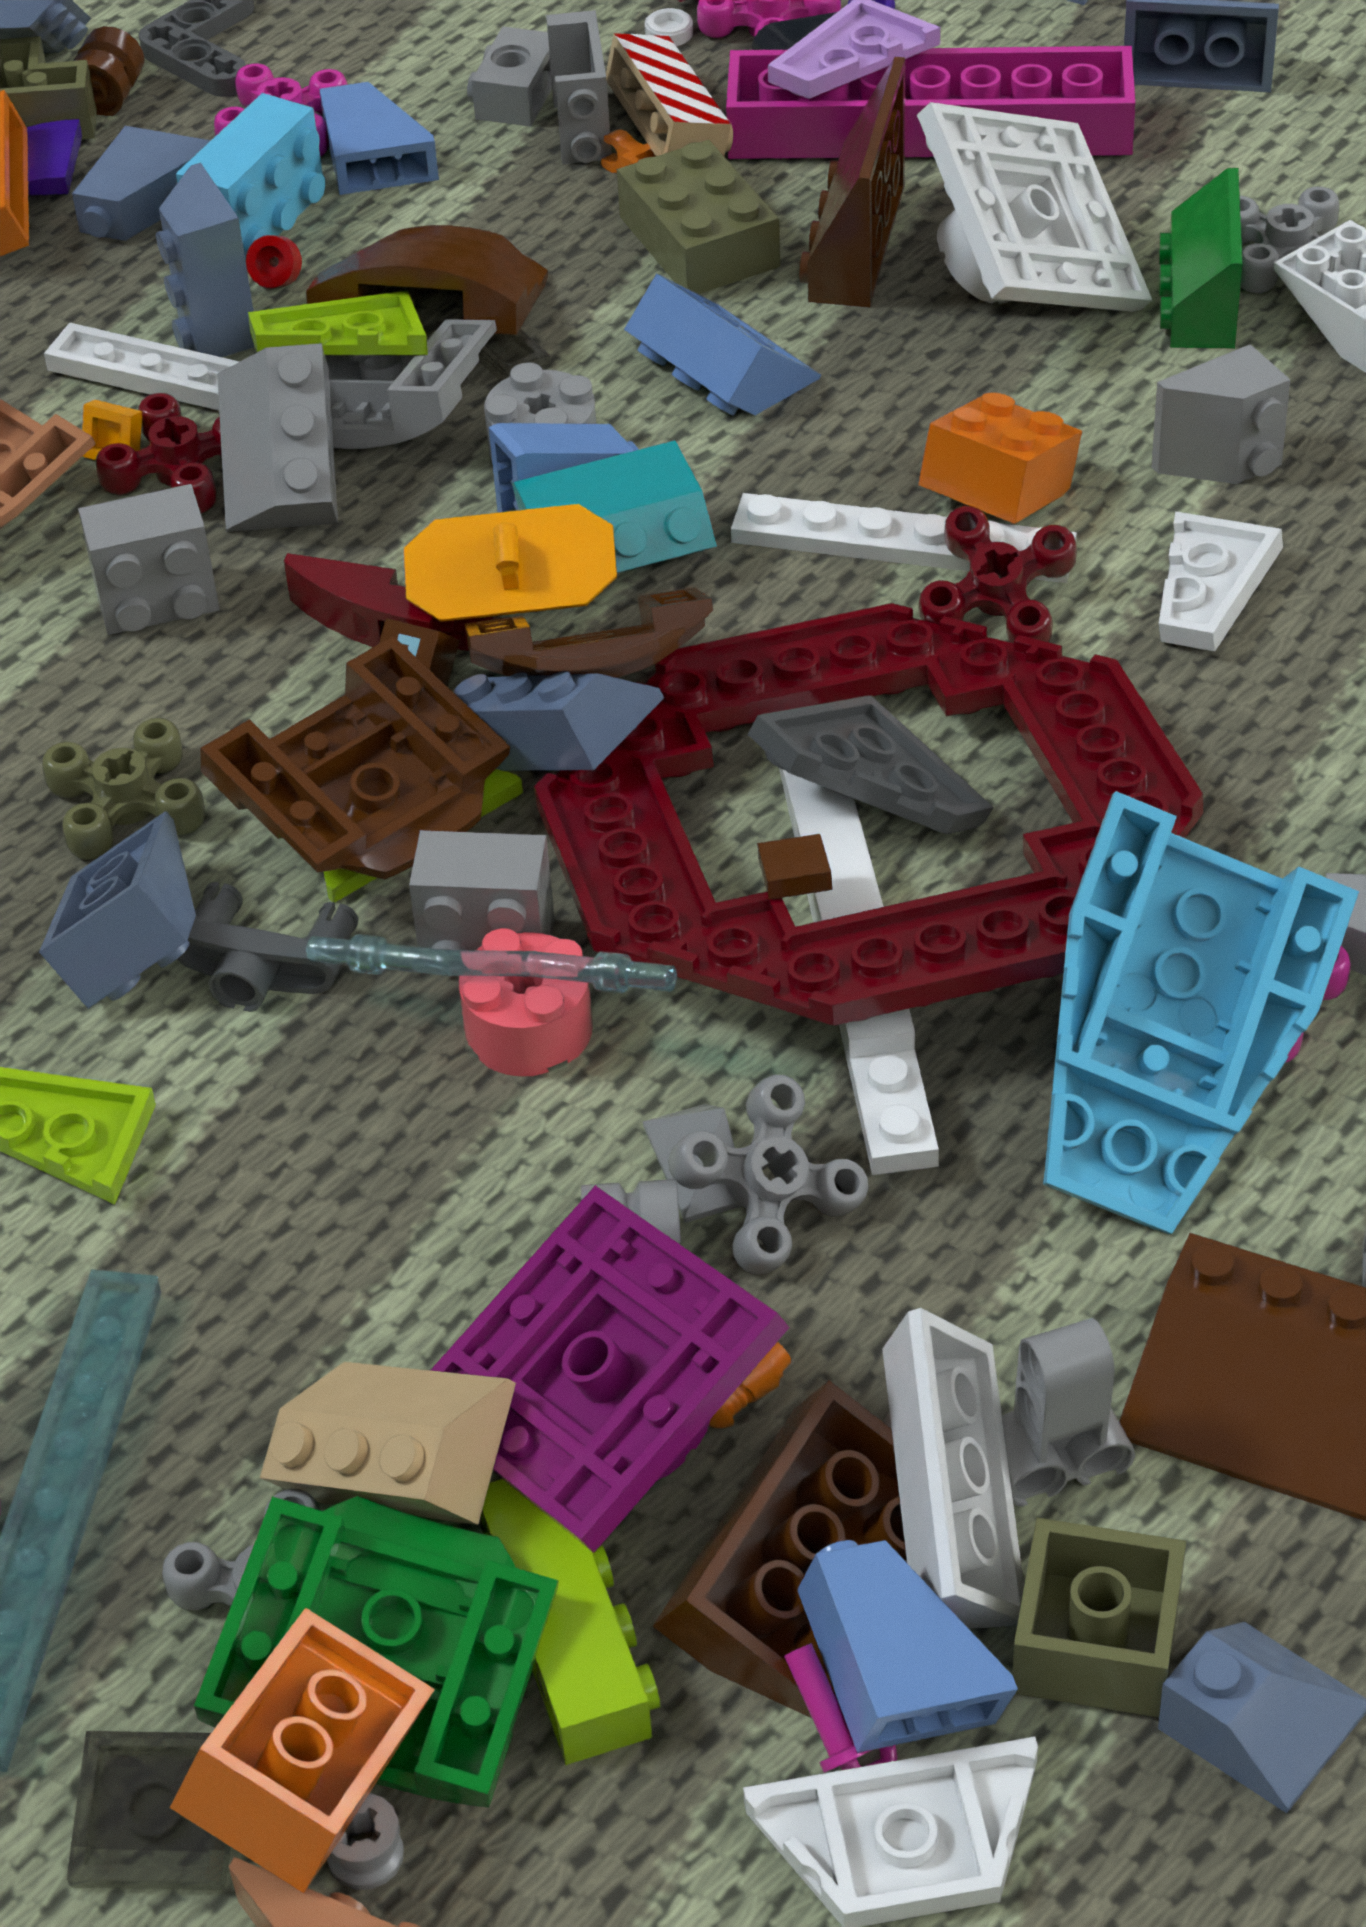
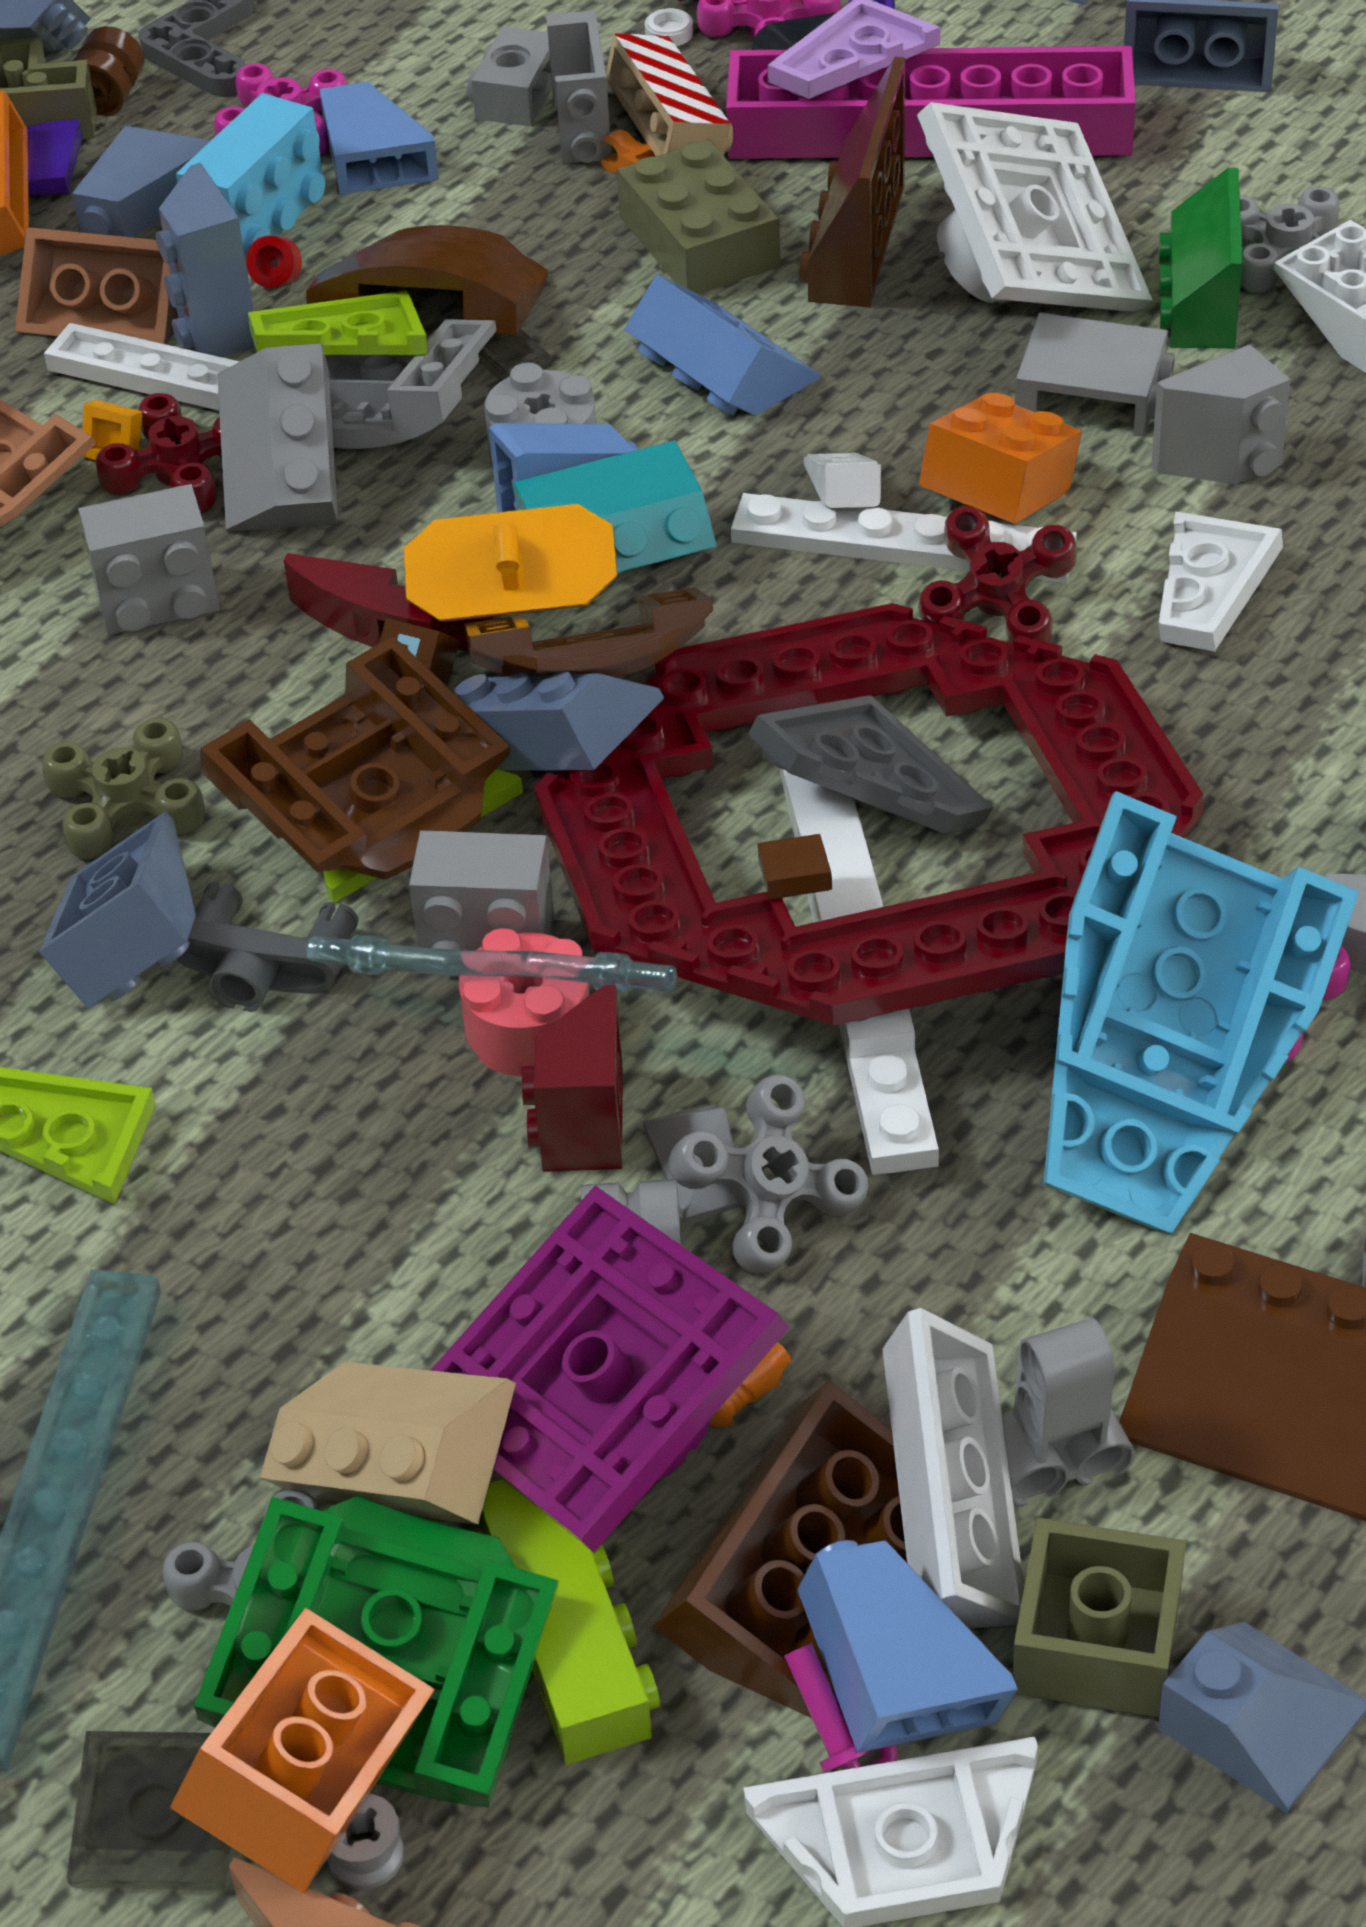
none -> nougat slope [15,227,178,345]
none -> dark red slope [522,985,623,1172]
none -> white slope [804,453,881,508]
none -> light grey panel [1015,313,1175,437]

